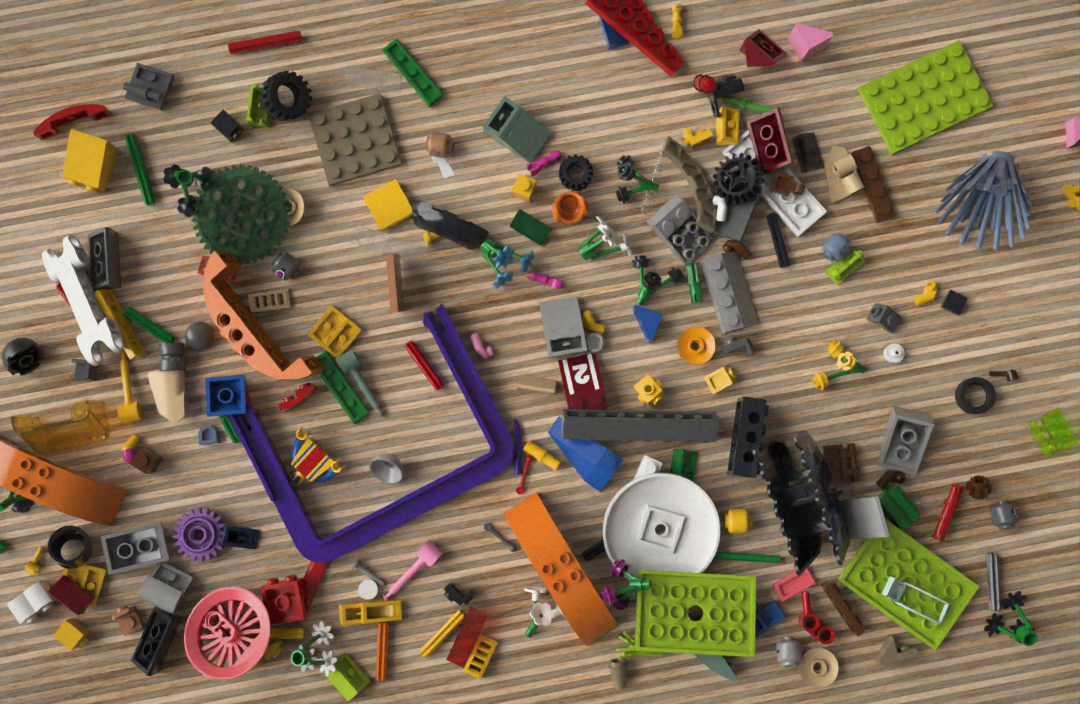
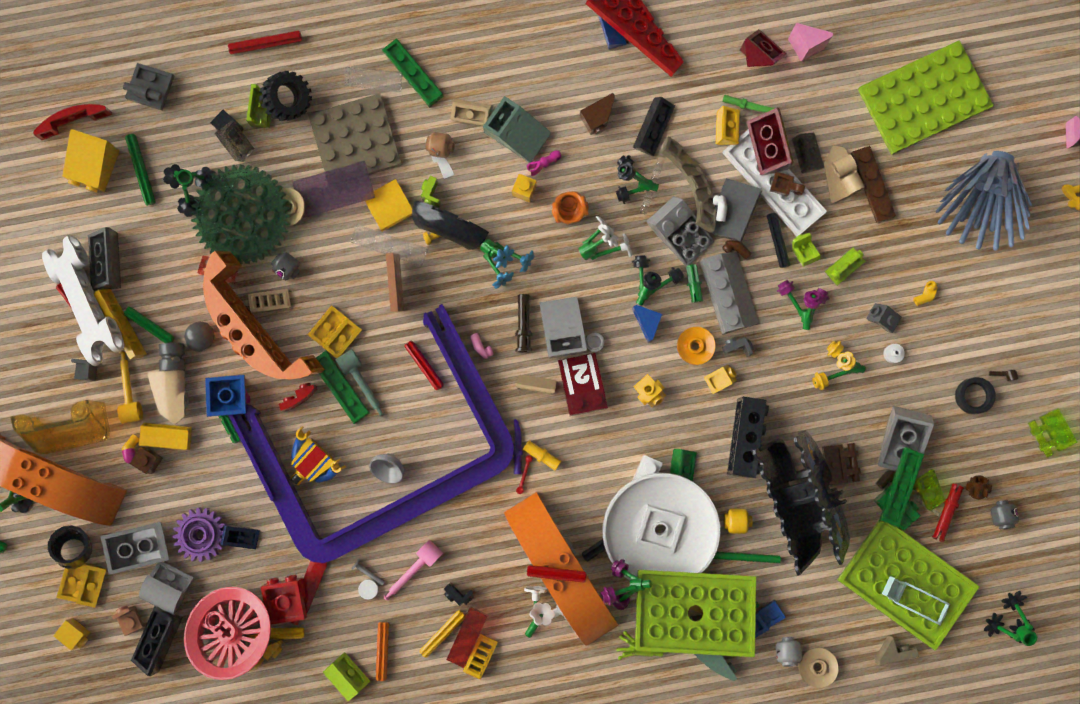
pearl dark grey cylinder [2,337,44,376] -> none
white brick [7,580,56,624] -> none
yellow hand [25,547,44,575] -> none
dark red slope [48,575,95,615] -> none
sand blue tile [198,425,220,445] -> none
plant [291,621,338,676] -> none
yellow slope [339,600,402,625] -> none
dark grey hinge [484,523,517,552] -> none
dark green slope [509,209,551,246] -> none
dark pink piece [526,271,564,289] -> none
blue wedge [548,417,623,492] -> none
black tyre [559,154,593,191] -> none
dark grey brick [561,409,720,443] -> none
yellow arm [581,310,605,335] -> none
dark tan cone [609,658,628,689] -> none
yellow piece [671,3,683,40] -> none
yellow bracket [682,127,713,150] -> none
black piece [693,74,745,118] -> none
black gear [712,153,764,205] -> none
coral tile [772,568,816,602] -> none
red beam [798,591,835,644] -> none
reddish brown plate [821,581,865,637] -> none
sand blue head [822,233,851,262] -> none
light grey slope [840,495,889,539] -> none
black tile [941,290,968,316] -> none
dark grey axle [986,552,1001,611] -> none
none -> yellow piece [139,422,192,450]
none -> clear smoke slope [215,121,254,162]
none -> clear purple tile [292,161,376,218]
none -> lime bracket [421,175,441,207]
none -> tan slope [450,99,491,126]
none -> dark brown pin [515,294,532,353]
none -> red axle [527,565,587,583]
none -> reddish brown slope [580,93,615,135]
none -> black slope [633,97,675,156]
none -> magenta plant [777,279,830,330]
none -> lime bracket [792,233,821,267]
none -> green tile [879,447,925,528]
none -> clear neon green slope [913,469,946,511]

